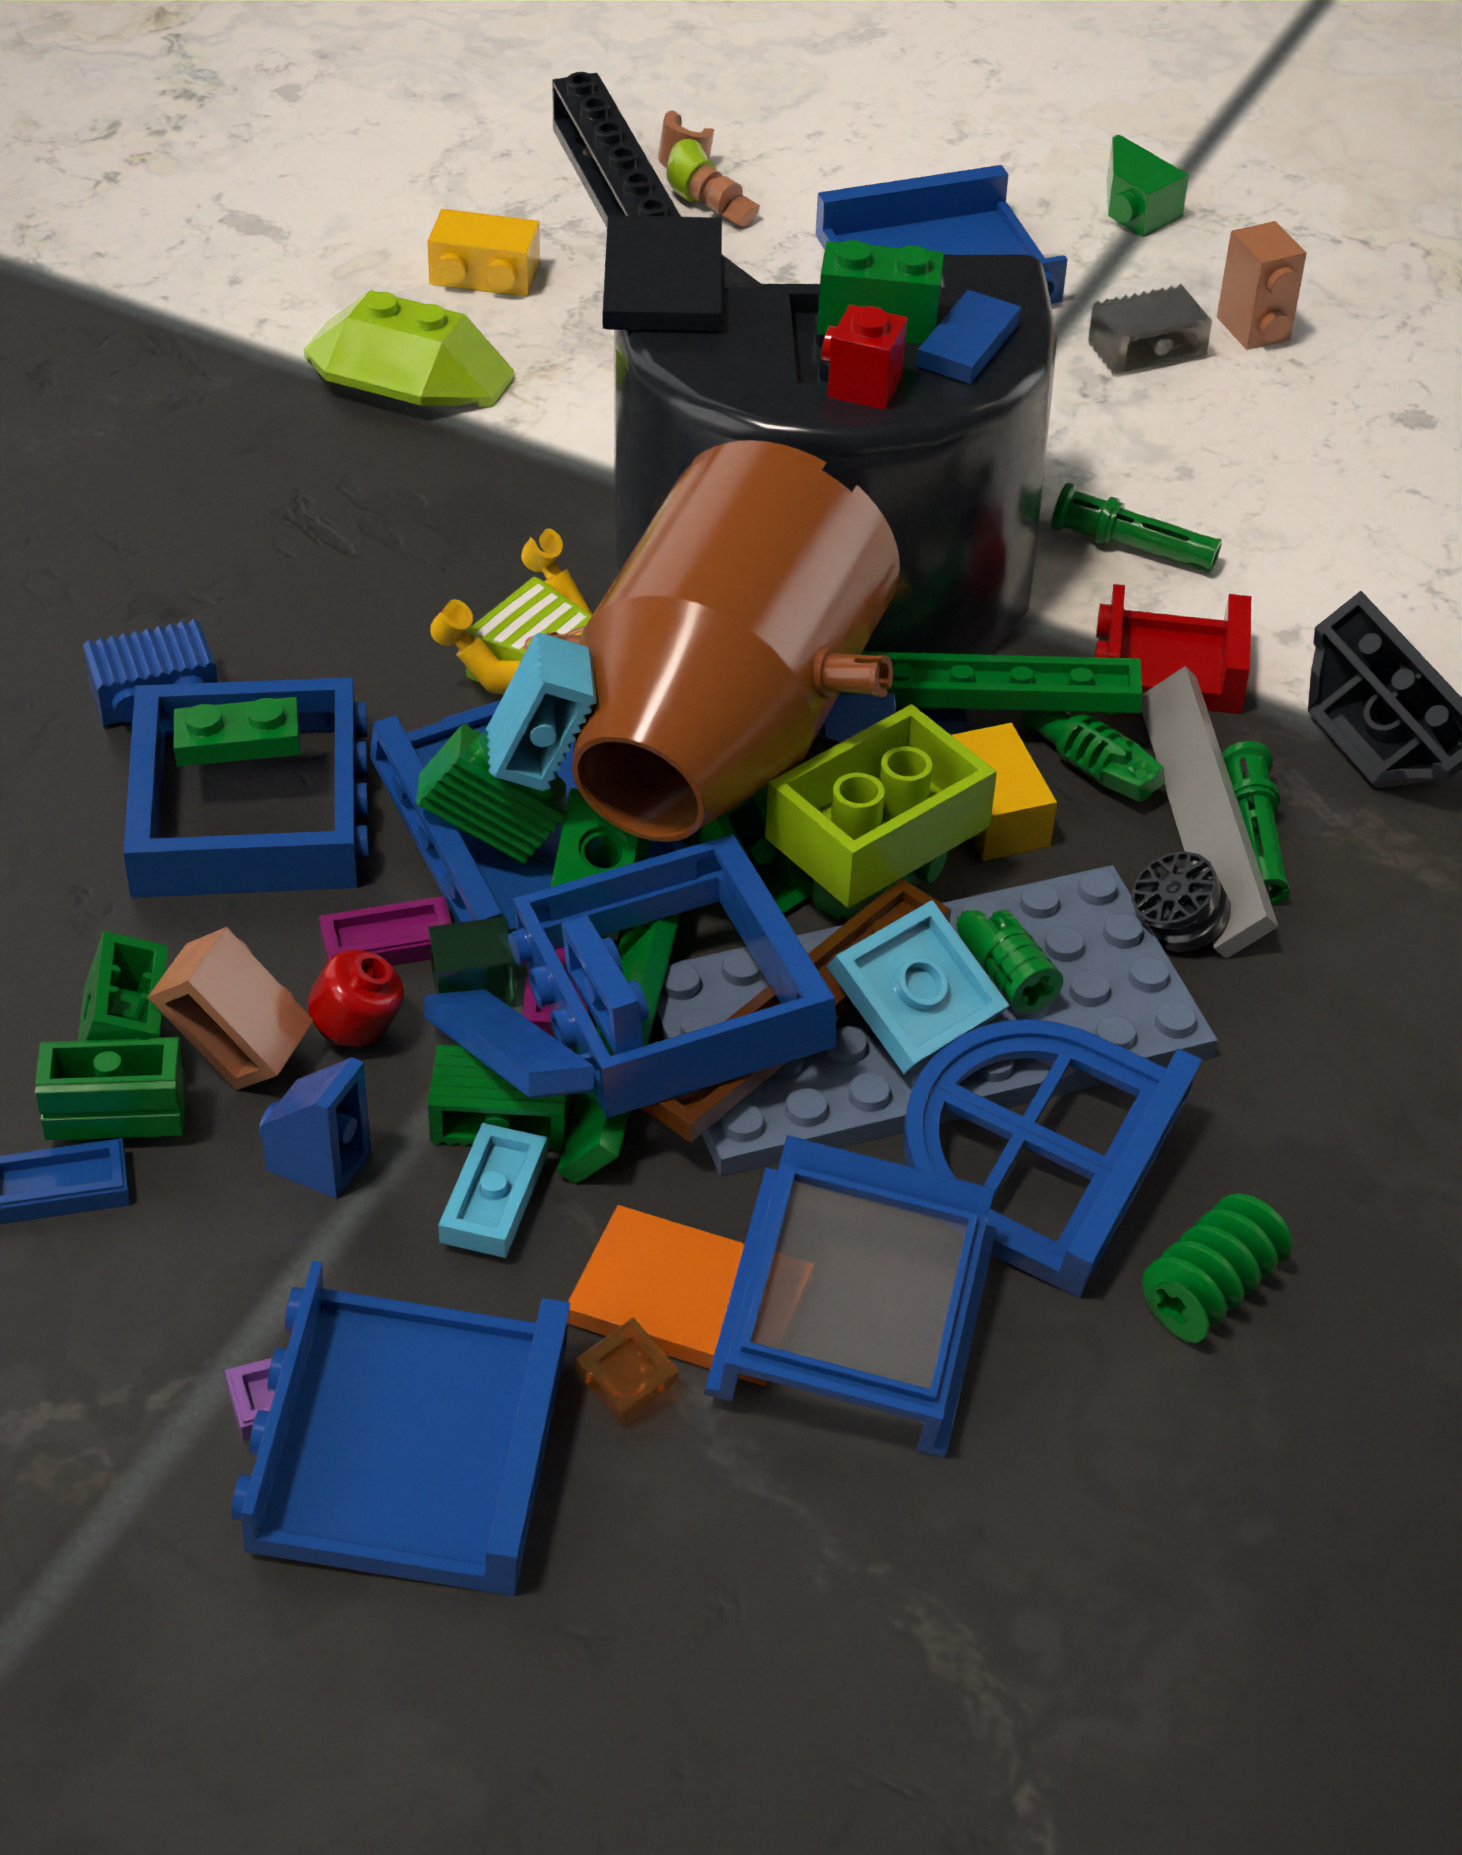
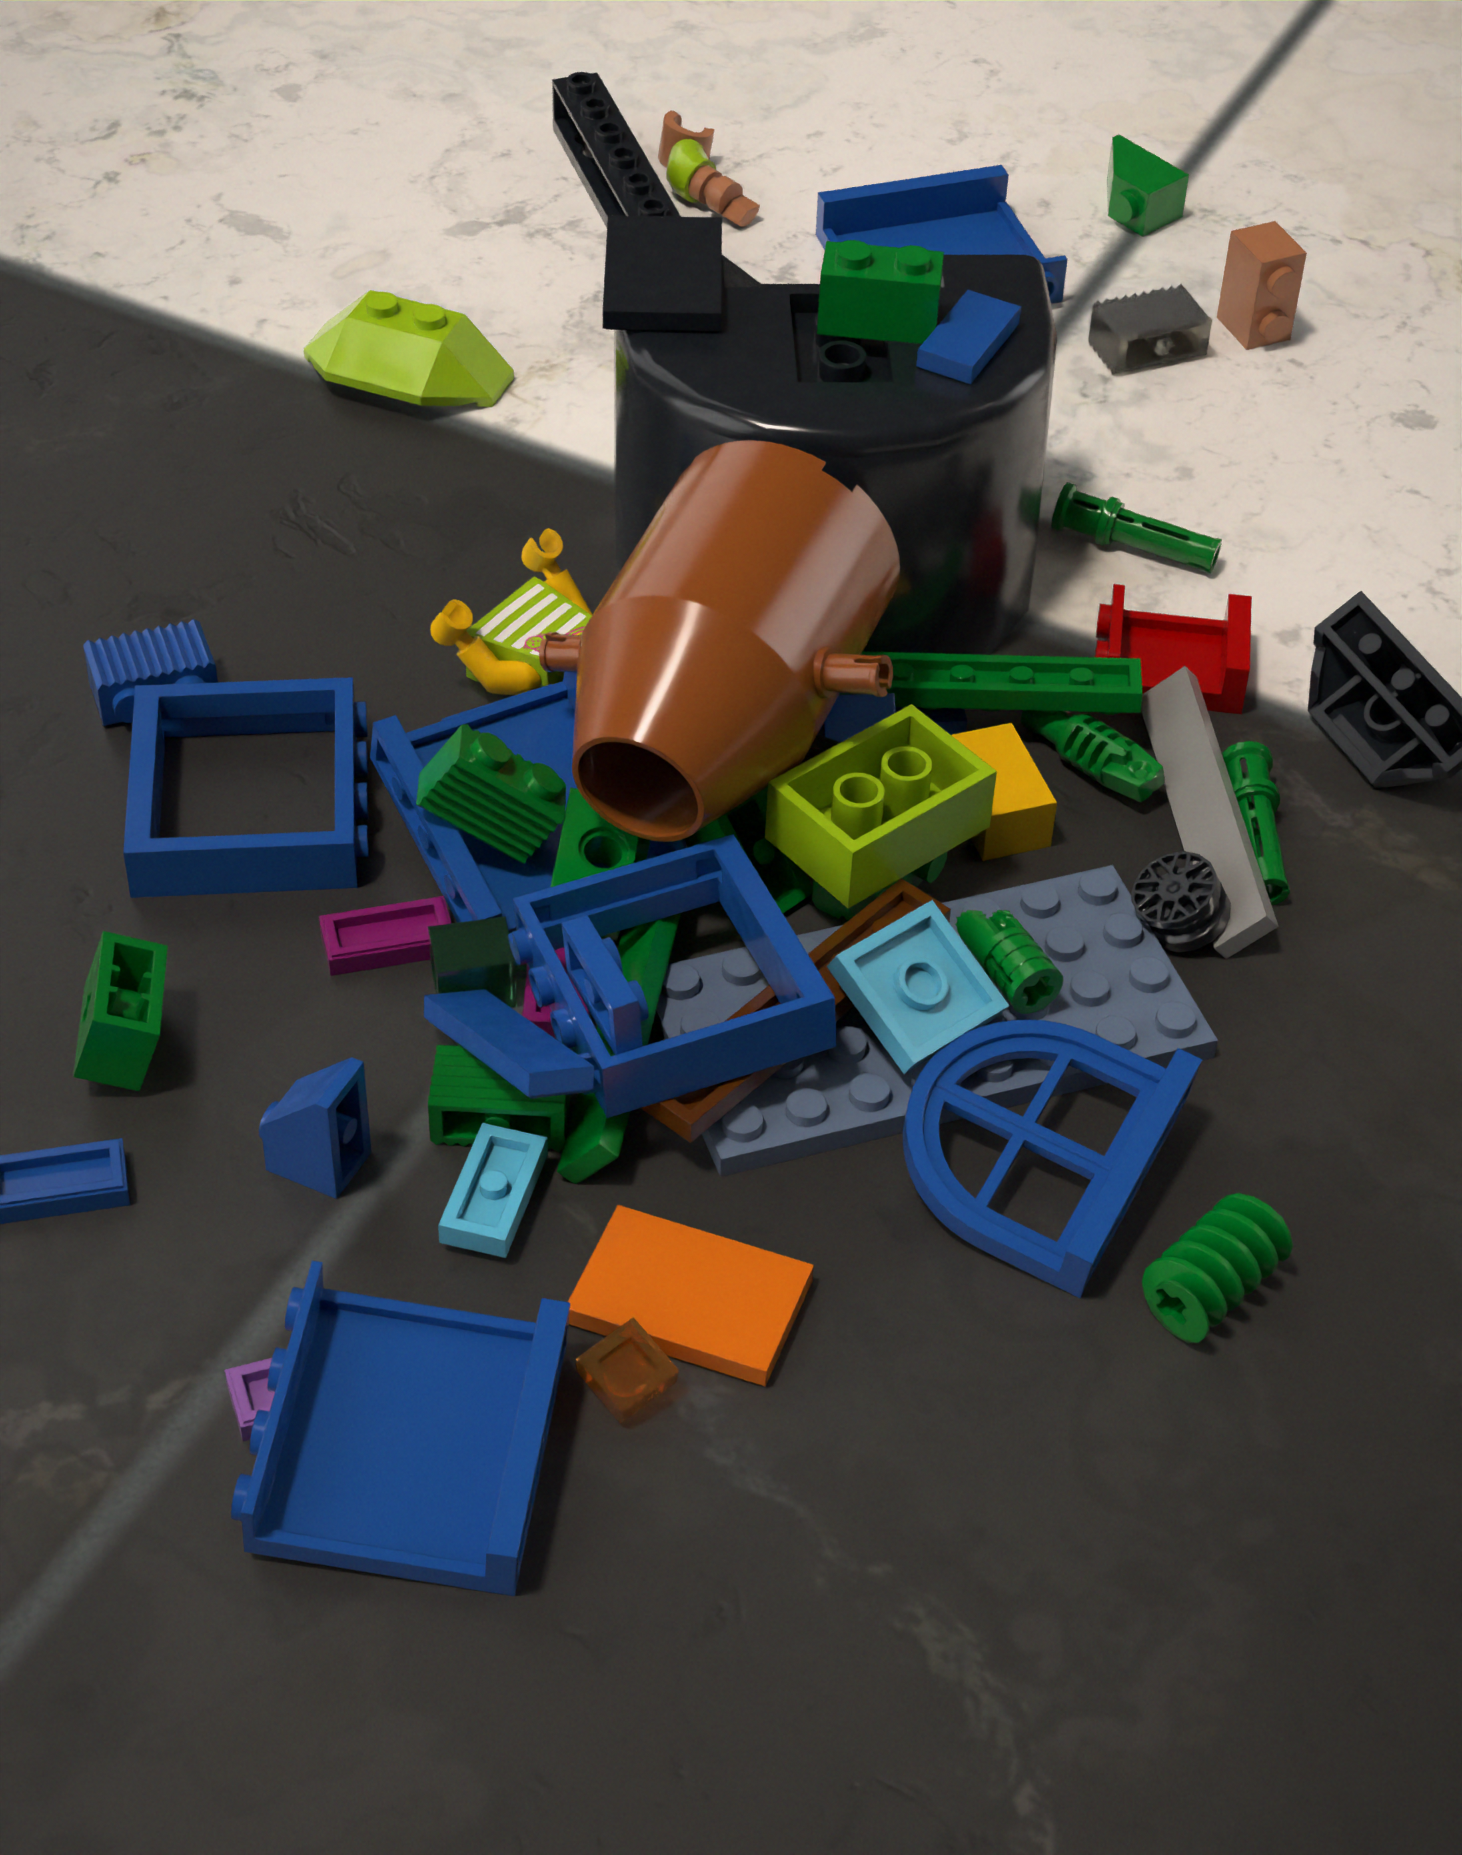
green brick [35,1037,186,1141] -> none
nougat brick [147,927,314,1090] -> none
green plate [174,697,301,767] -> none
red head [307,949,404,1047] -> none
yellow brick [427,209,540,297] -> none
medium azure brick [486,632,597,791] -> none
piece [704,1135,997,1458] -> none
red brick [822,304,907,410] -> none

